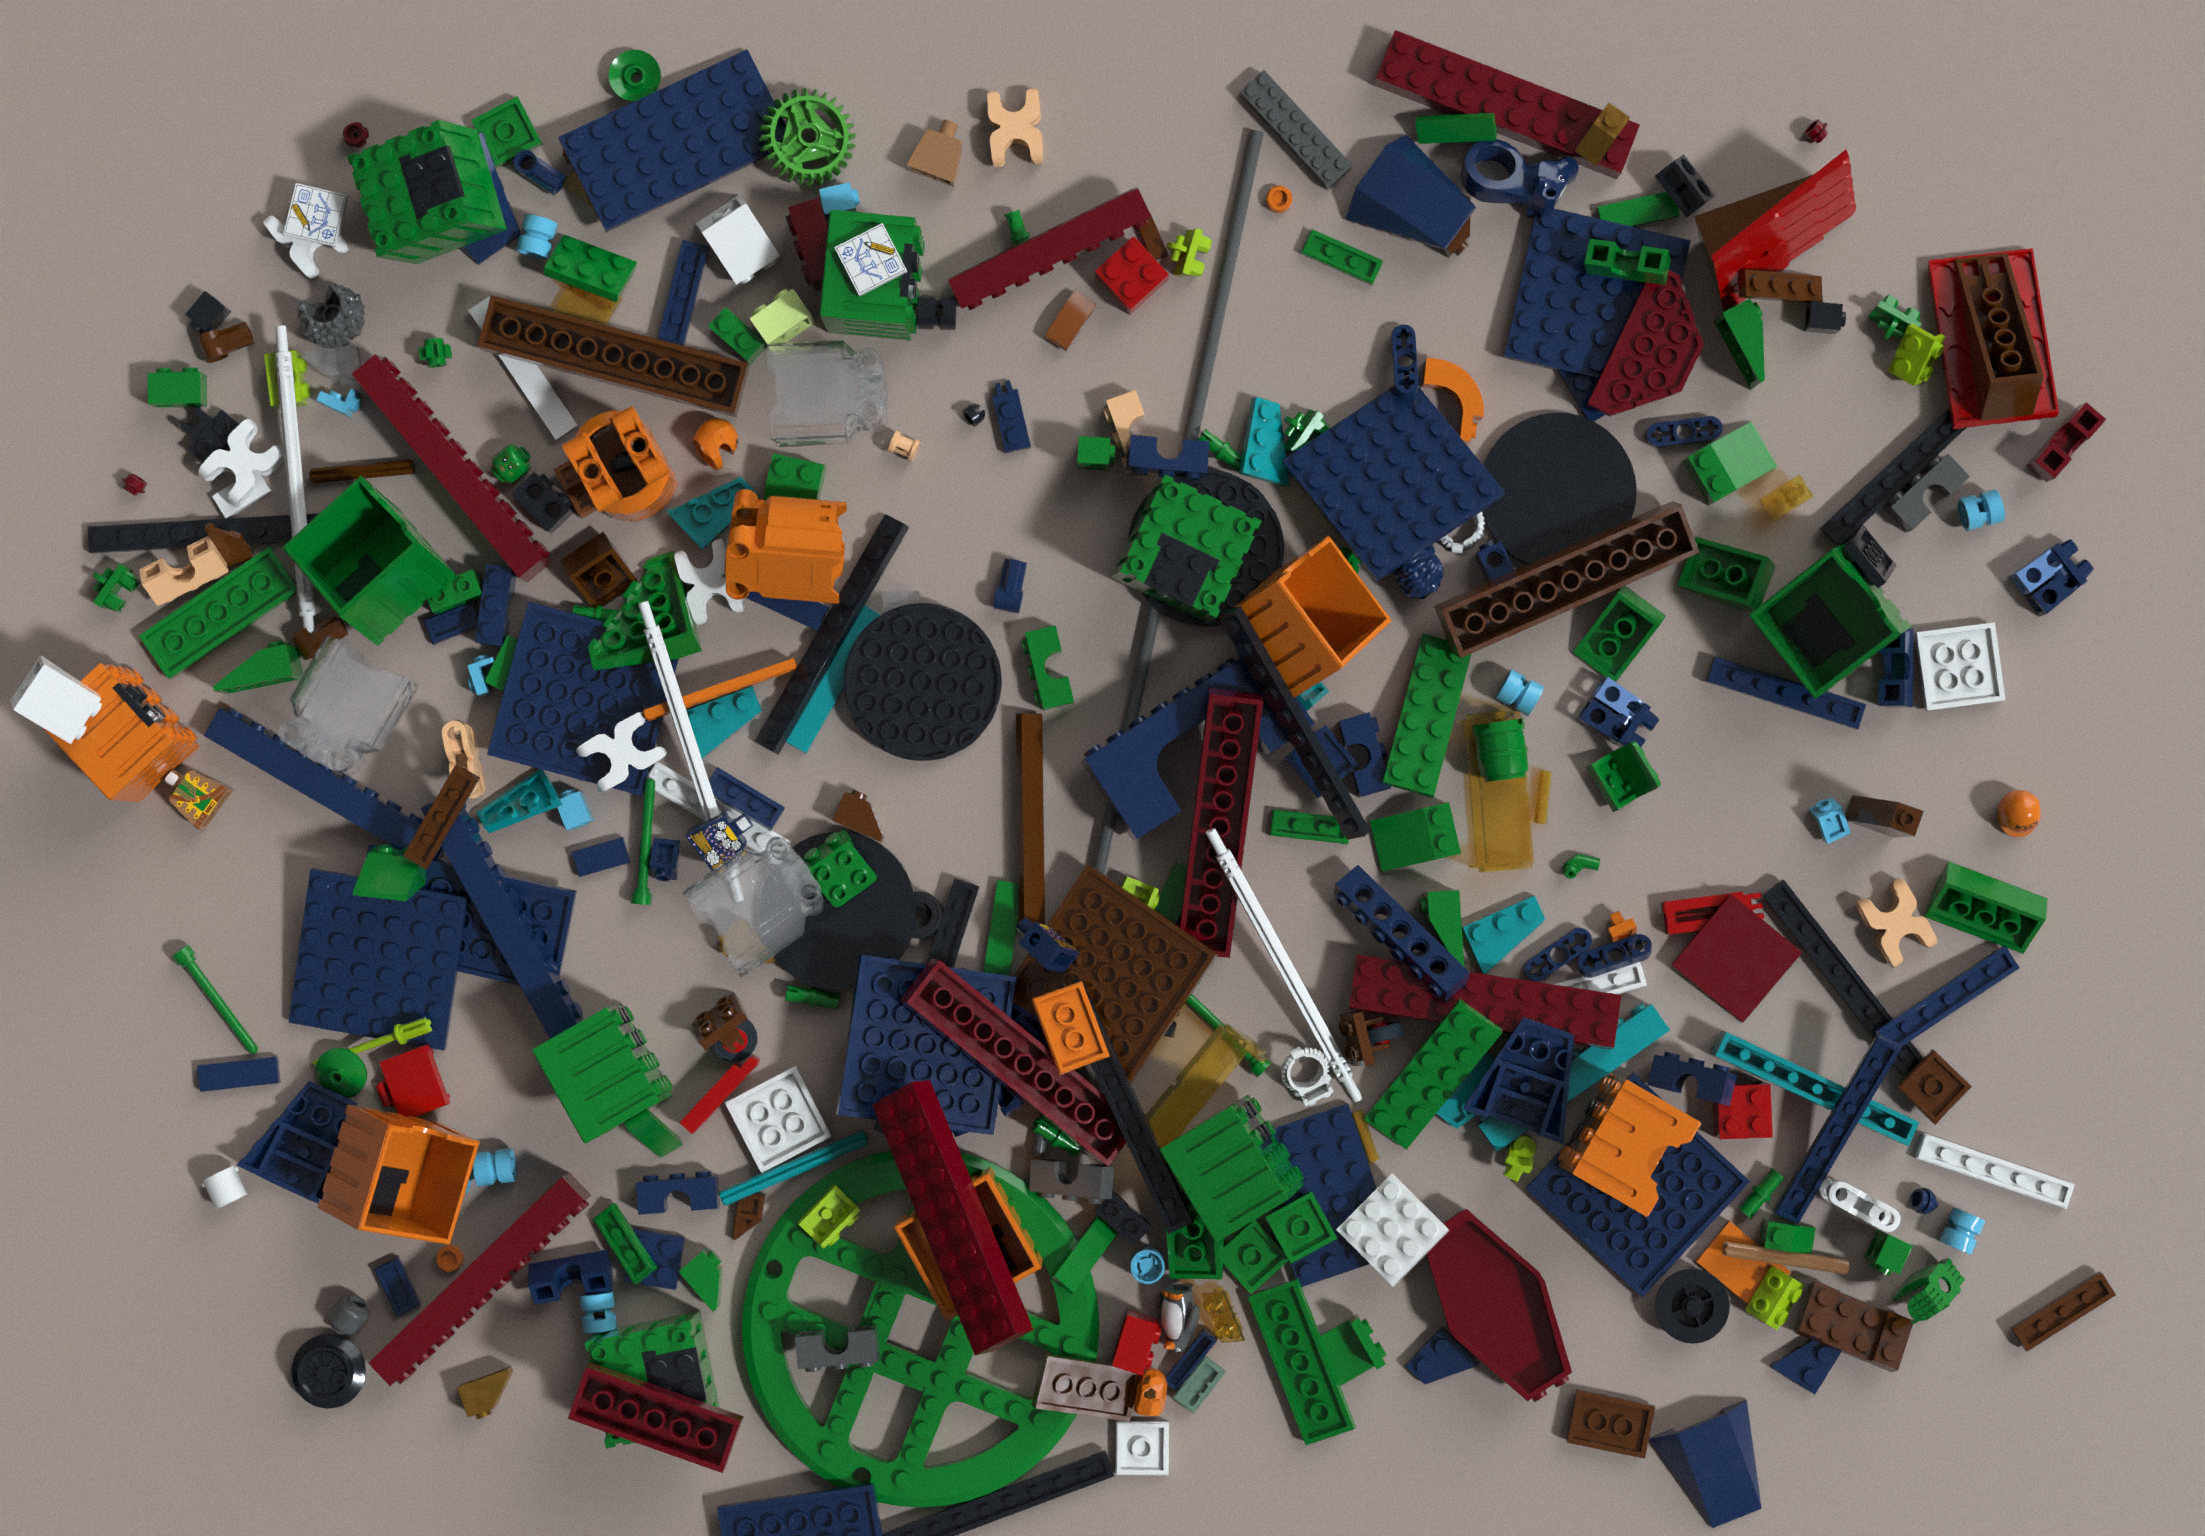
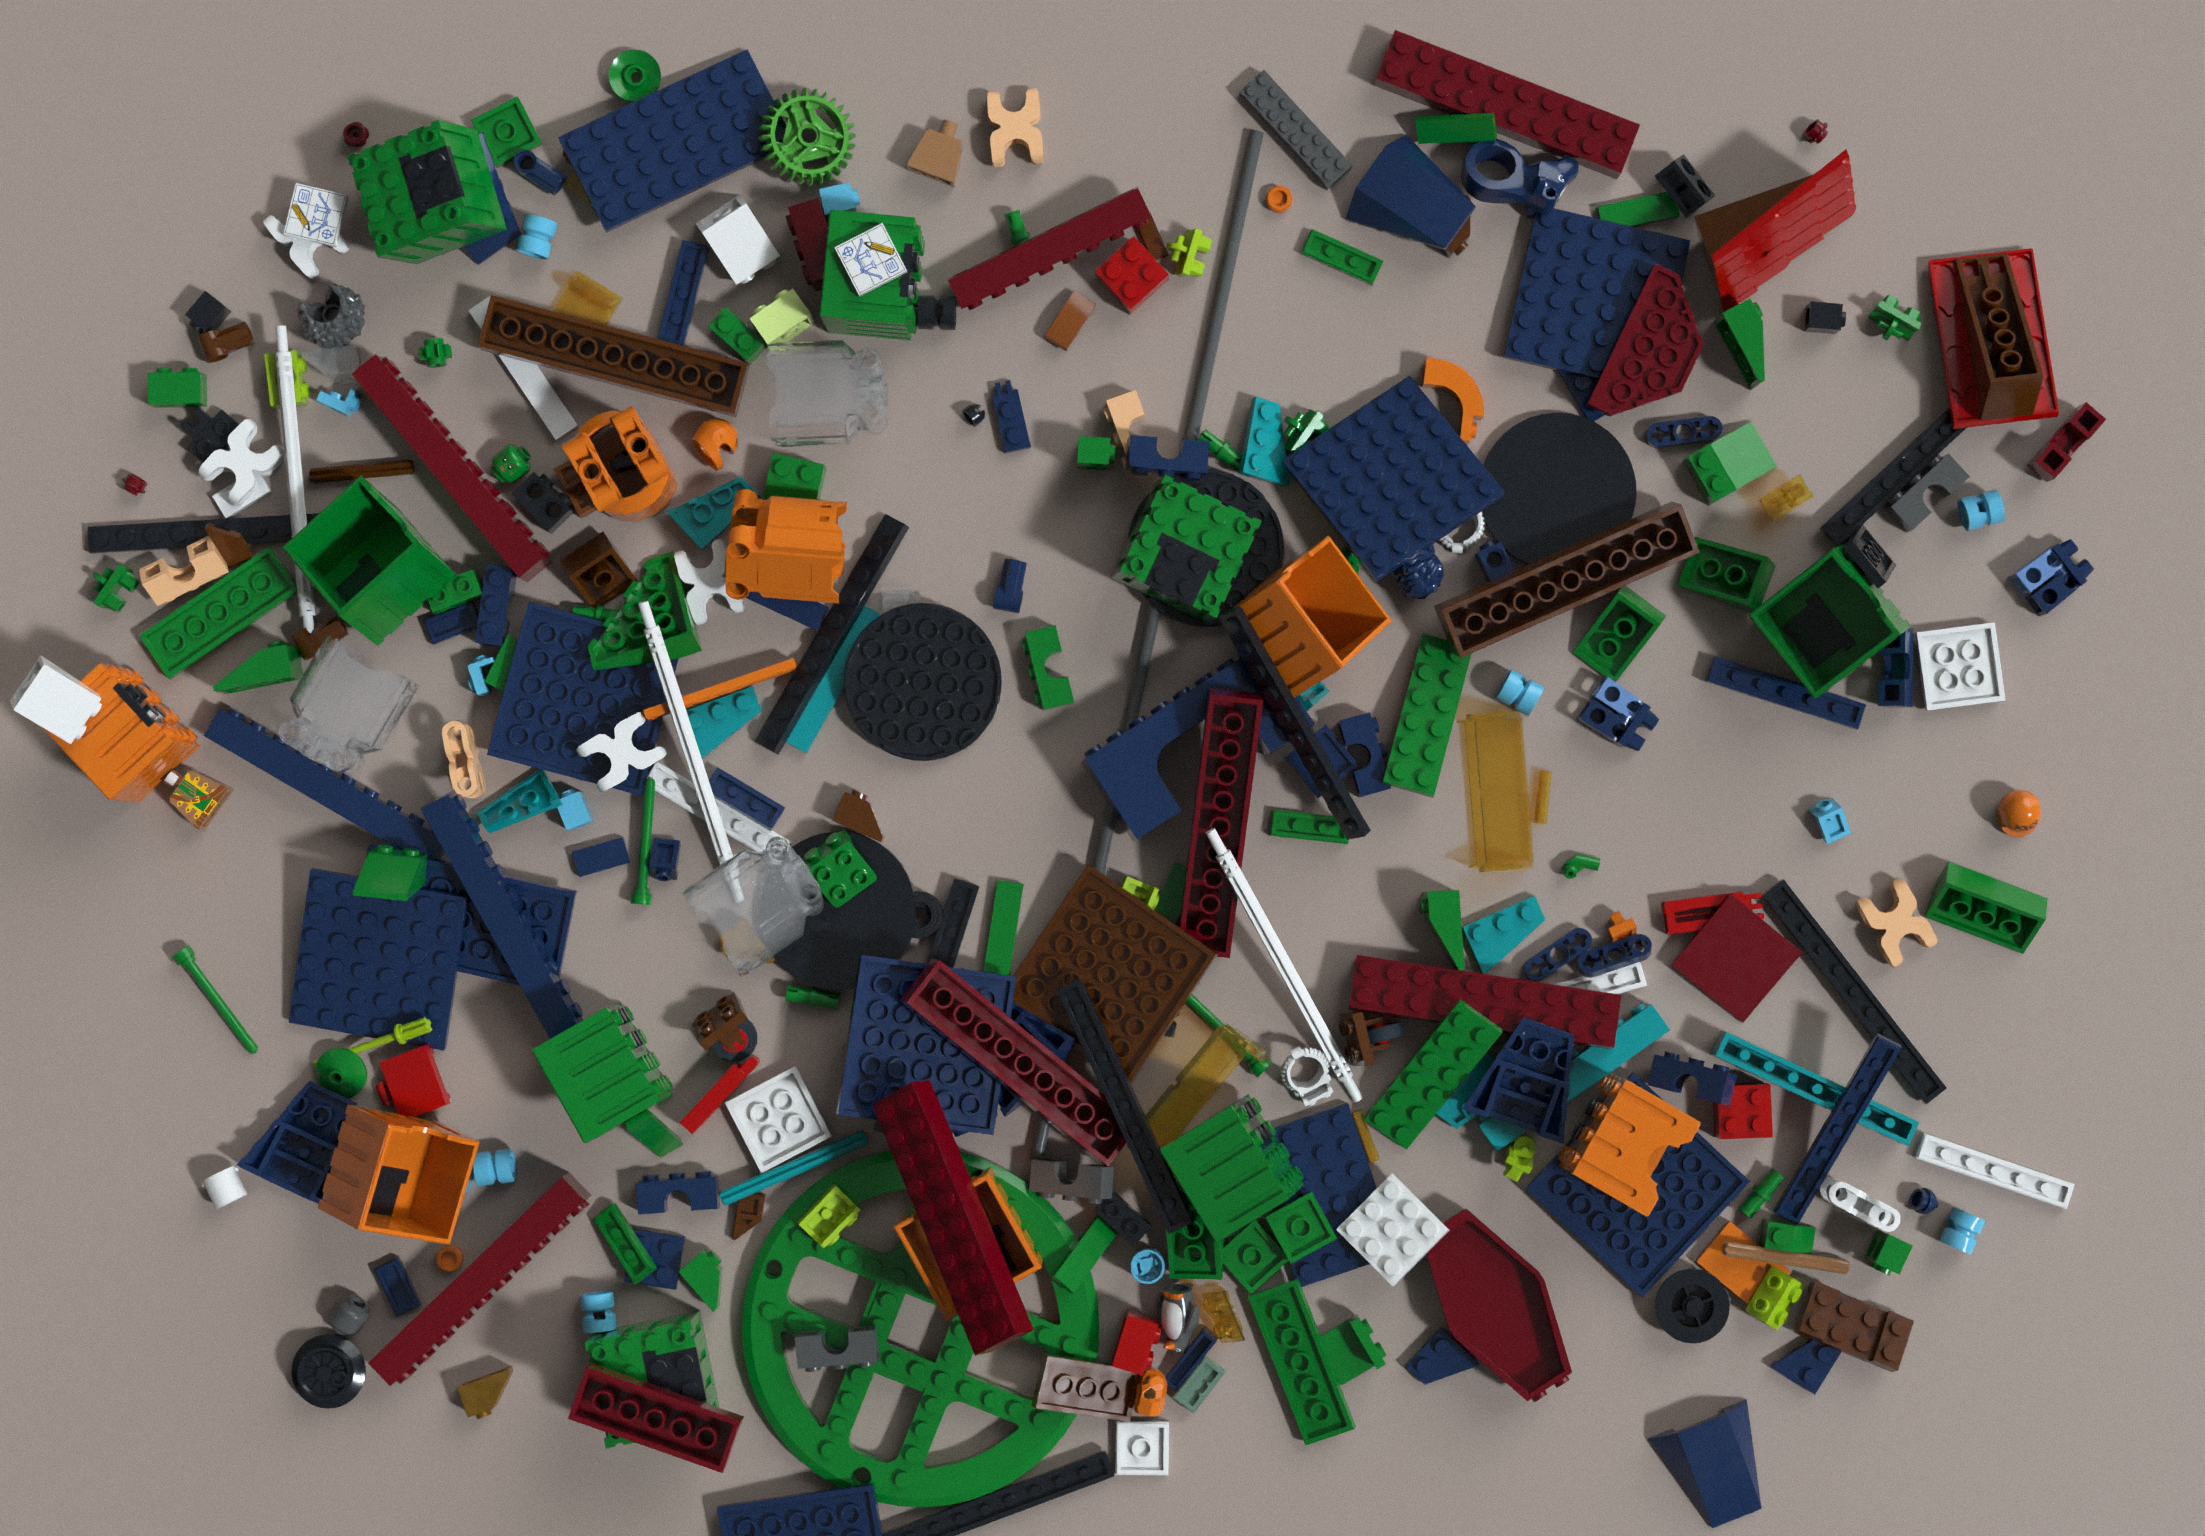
dark blue tile [197,1056,281,1092] -> none
reddish brown plate [403,764,480,869] -> none
dark blue arch [528,1249,613,1305] -> none
green plate [543,235,637,302] -> none
torso [685,812,753,876] -> none
light nougat bush [888,430,921,462] -> none
reddish brown tile [1016,713,1045,924] -> none
dark blue torso [1016,918,1080,973] -> none
orange tile [1031,981,1110,1075] -> none
green pin [1031,1116,1081,1157] -> none
dark blue brick [1334,865,1470,1002] -> none
green slope [1370,802,1461,872] -> none
dark blue beam [1392,325,1419,399] -> none
green piece [1471,718,1528,782] -> none
reddish brown plate [1566,1389,1655,1459] -> none
pearl gold slope [1574,102,1630,167] -> none
green arch [1584,239,1671,285] -> none
green bracket [1586,741,1661,812] -> none
reddish brown plate [1738,269,1823,303] -> none
reddish brown slope [1845,795,1924,838] -> none
dark blue plate [1875,946,2020,1047] -> none
lime bracket [1888,324,1946,386] -> none
green piece [1892,1258,1965,1325] -> none
reddish brown plate [1895,1049,1972,1125] -> none
reddish brown plate [2011,1272,2116,1351] -> none

